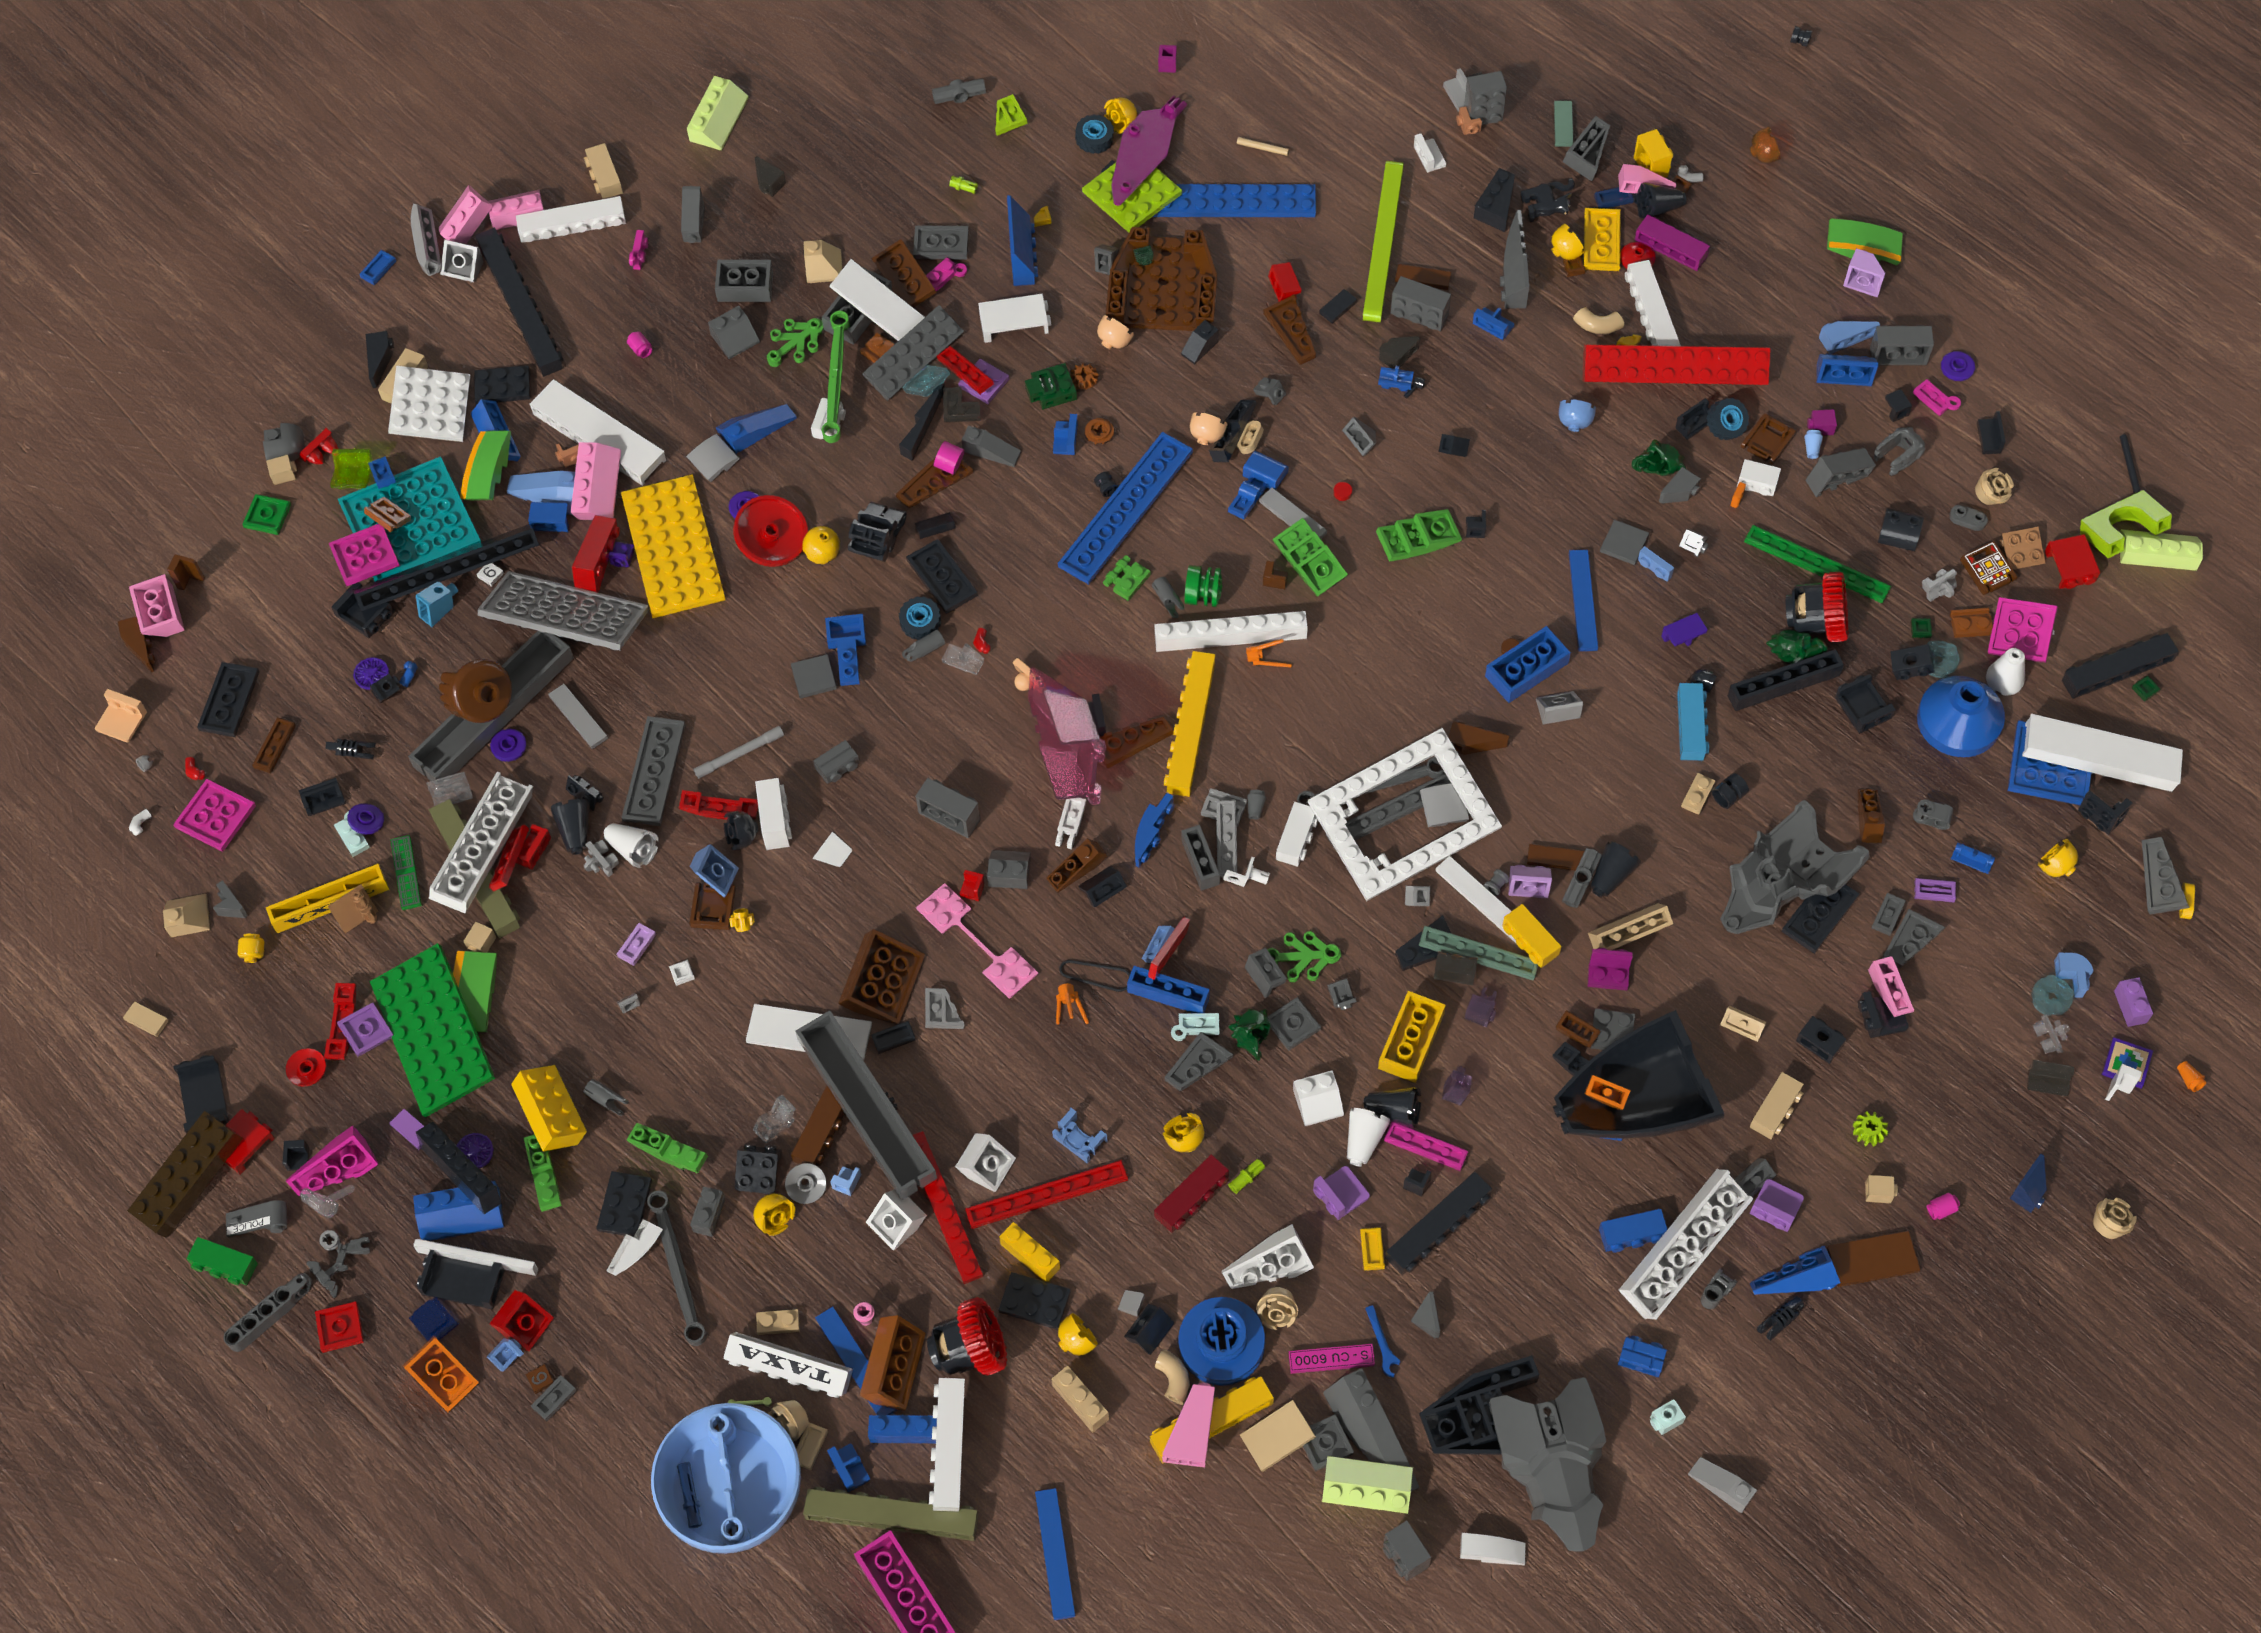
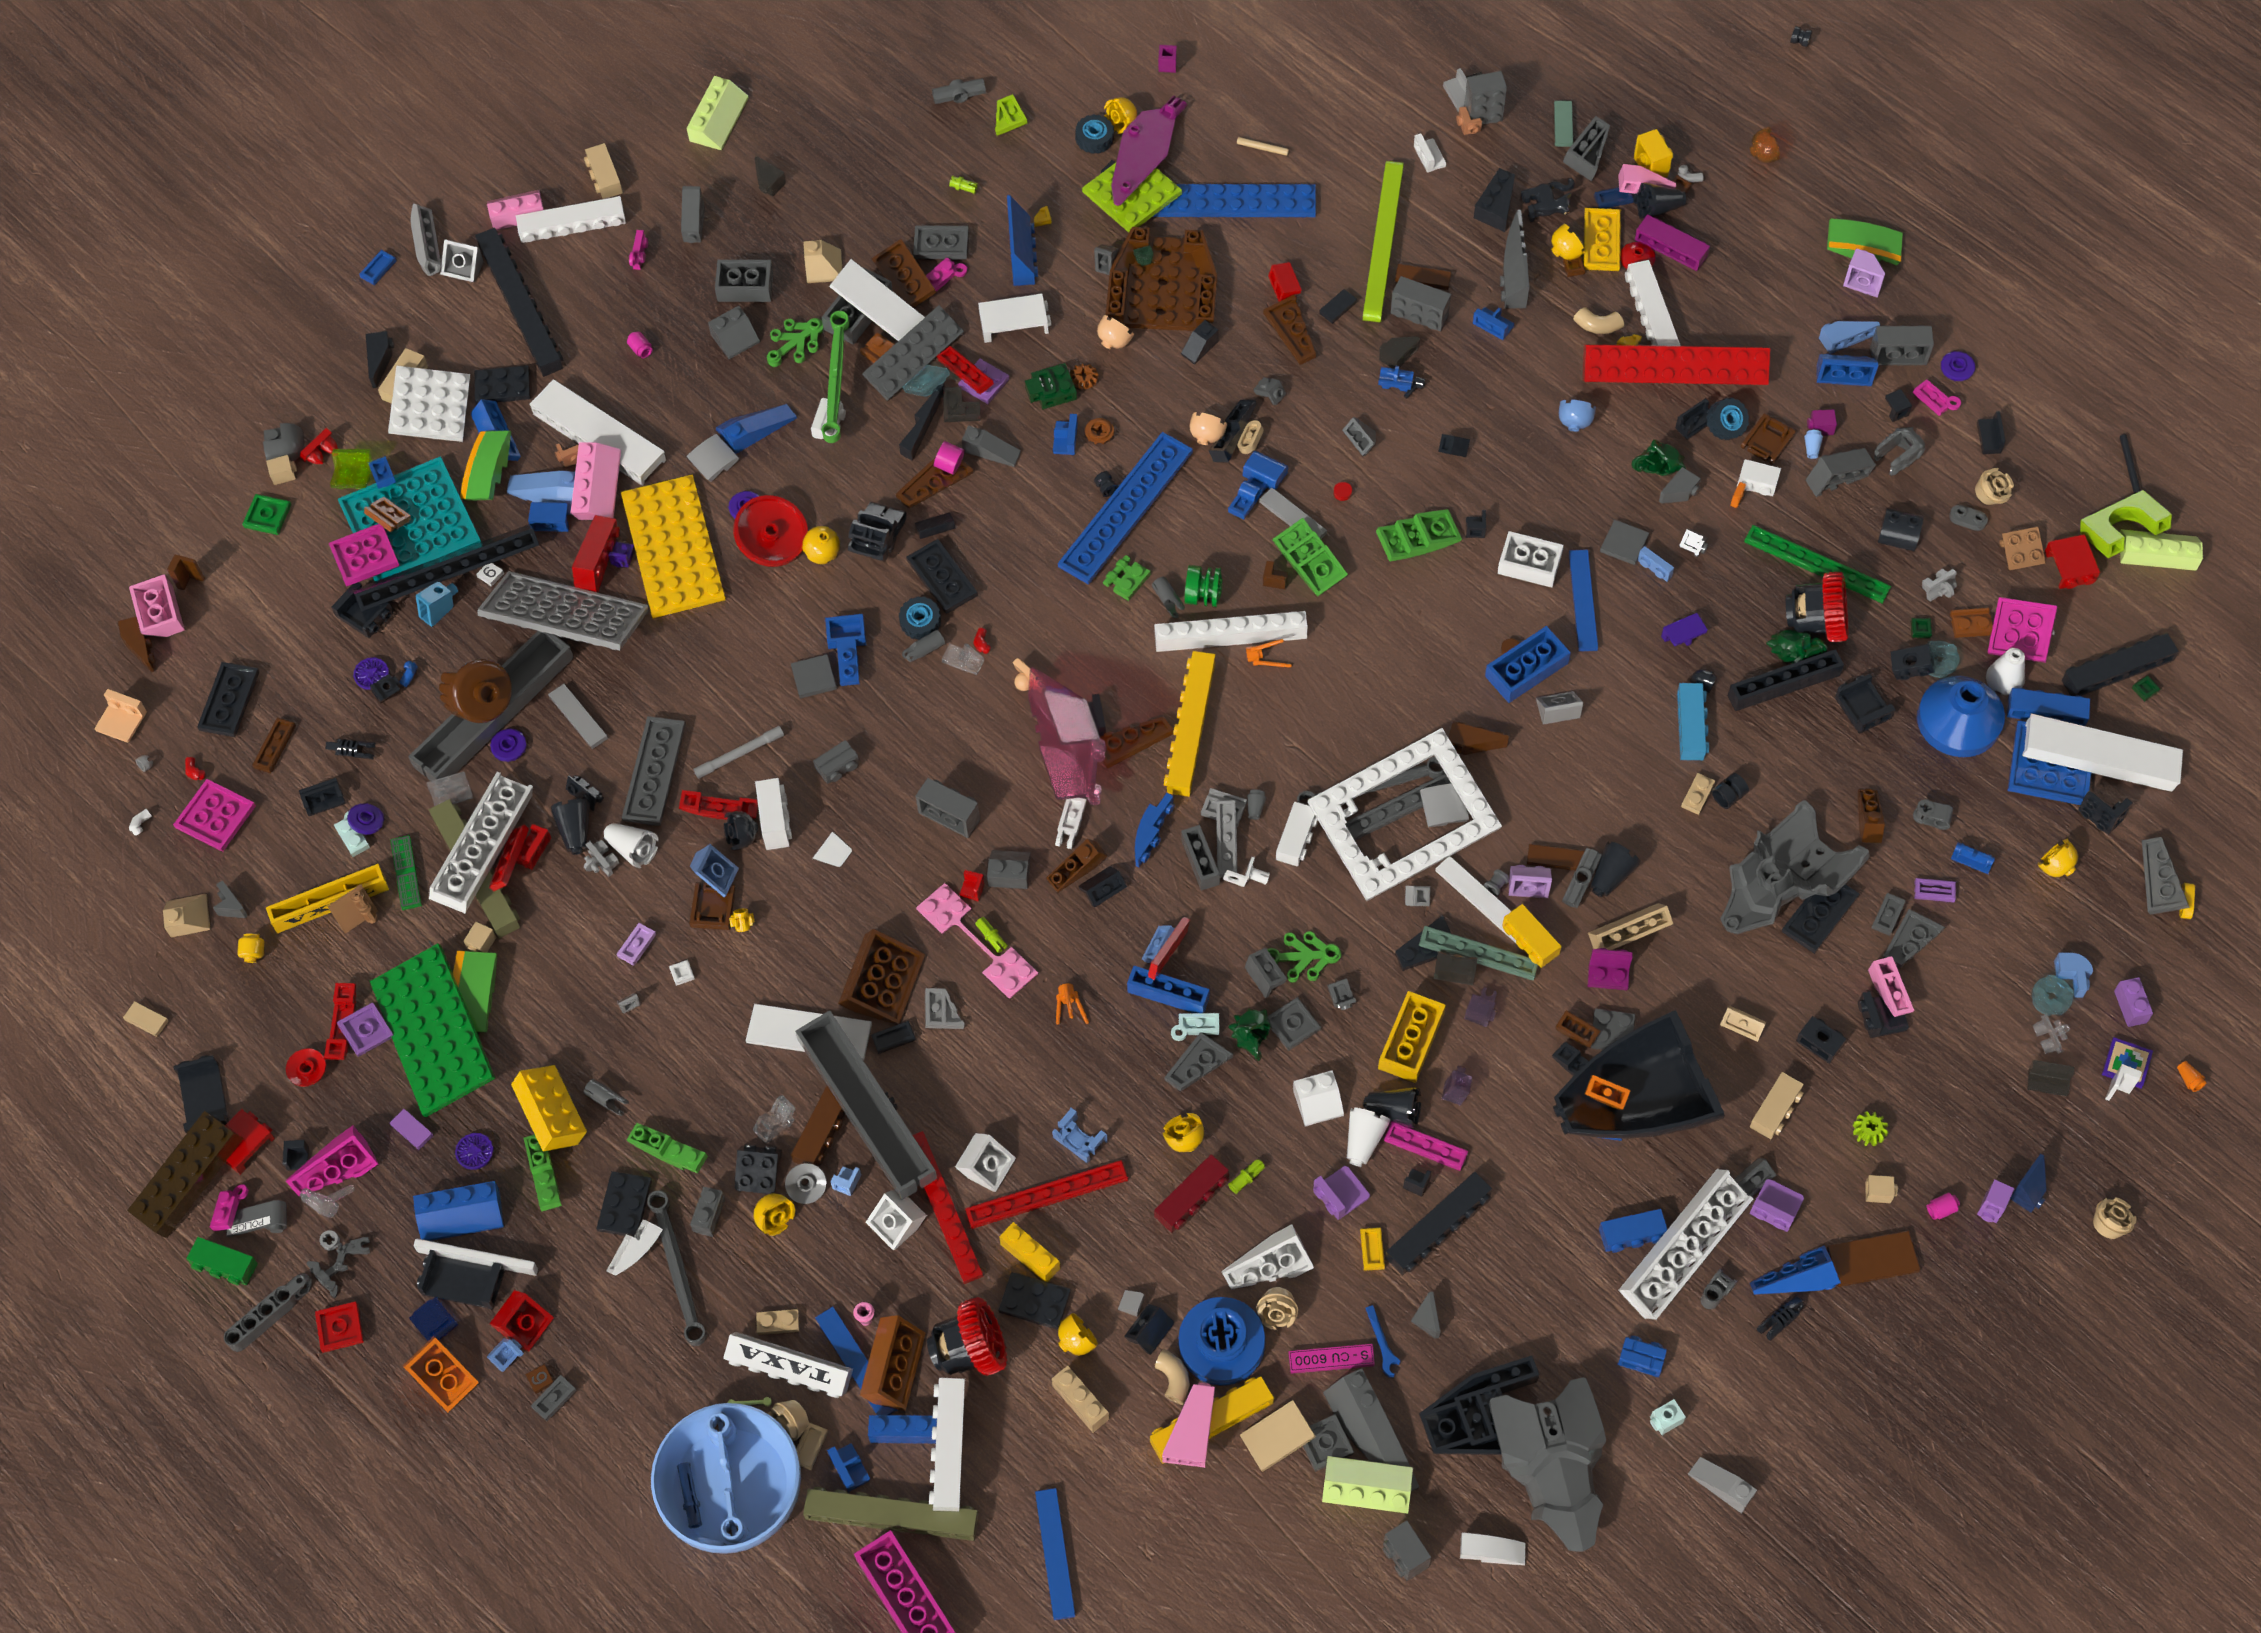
black brick [416,1122,502,1214] -> none
bright pink slope [439,185,493,244] -> none
black piece [1059,960,1131,992] -> none
reddish brown container [1960,541,2017,595] -> none
none -> dark pink hinge [210,1184,249,1231]
none -> lime axle [975,917,1008,953]
none -> white brick [1498,531,1564,587]
none -> medium lavender brick [1977,1179,2014,1223]
none -> blue brick [2007,688,2090,726]

